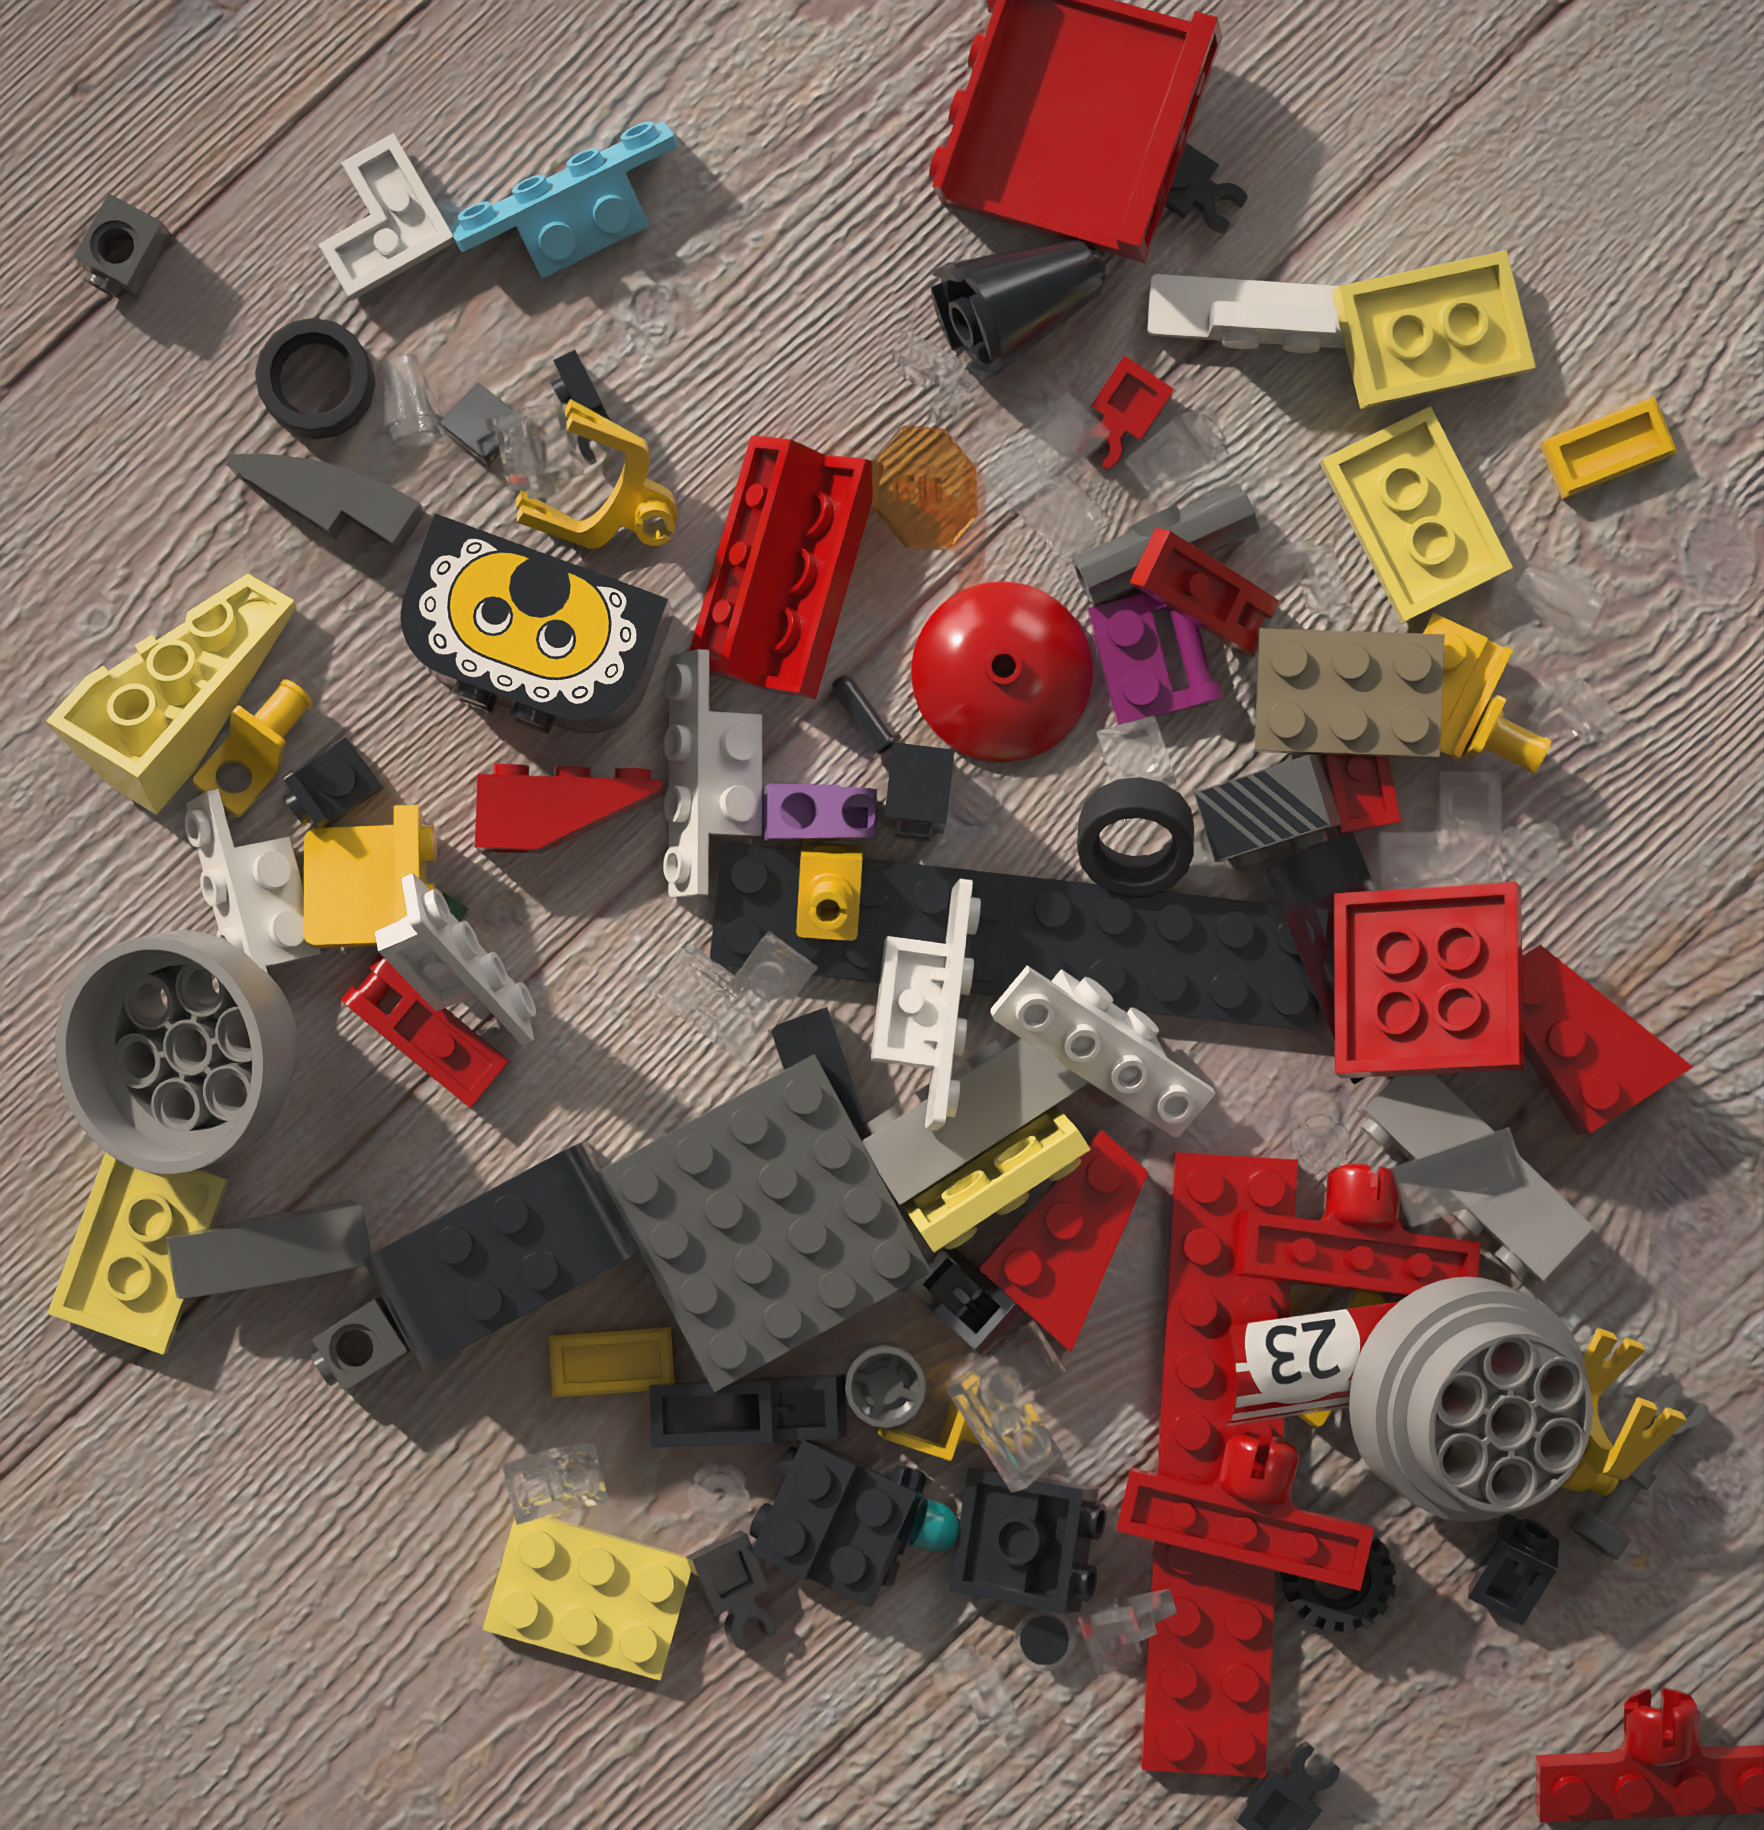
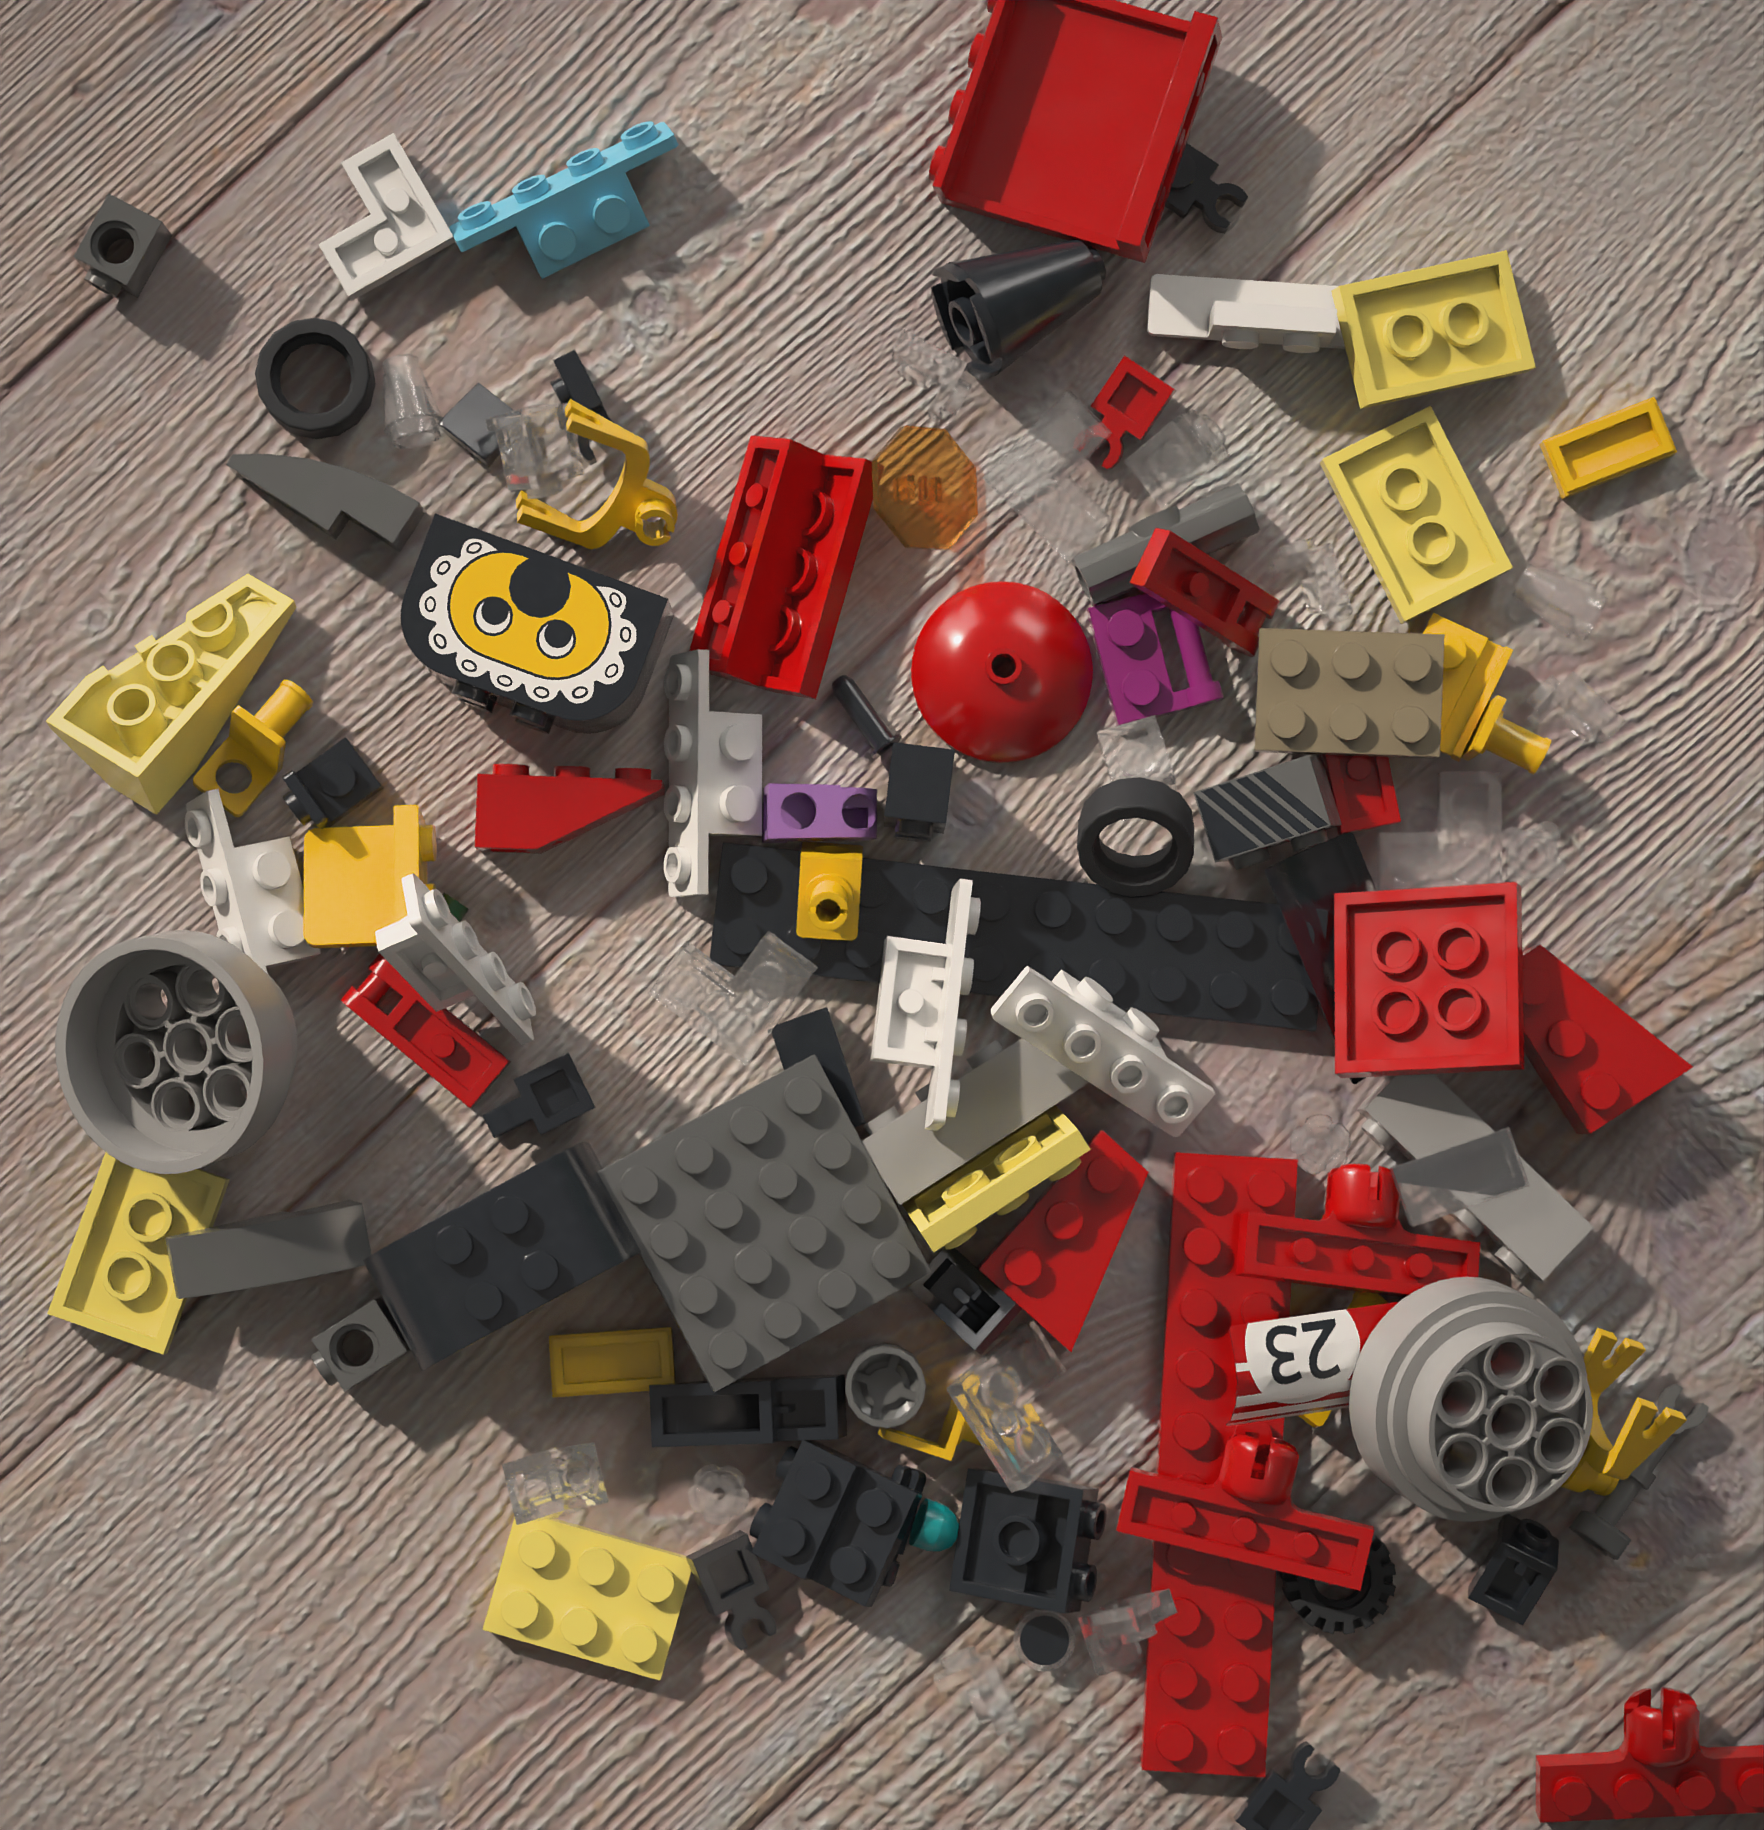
none -> black plate [483,1052,596,1138]

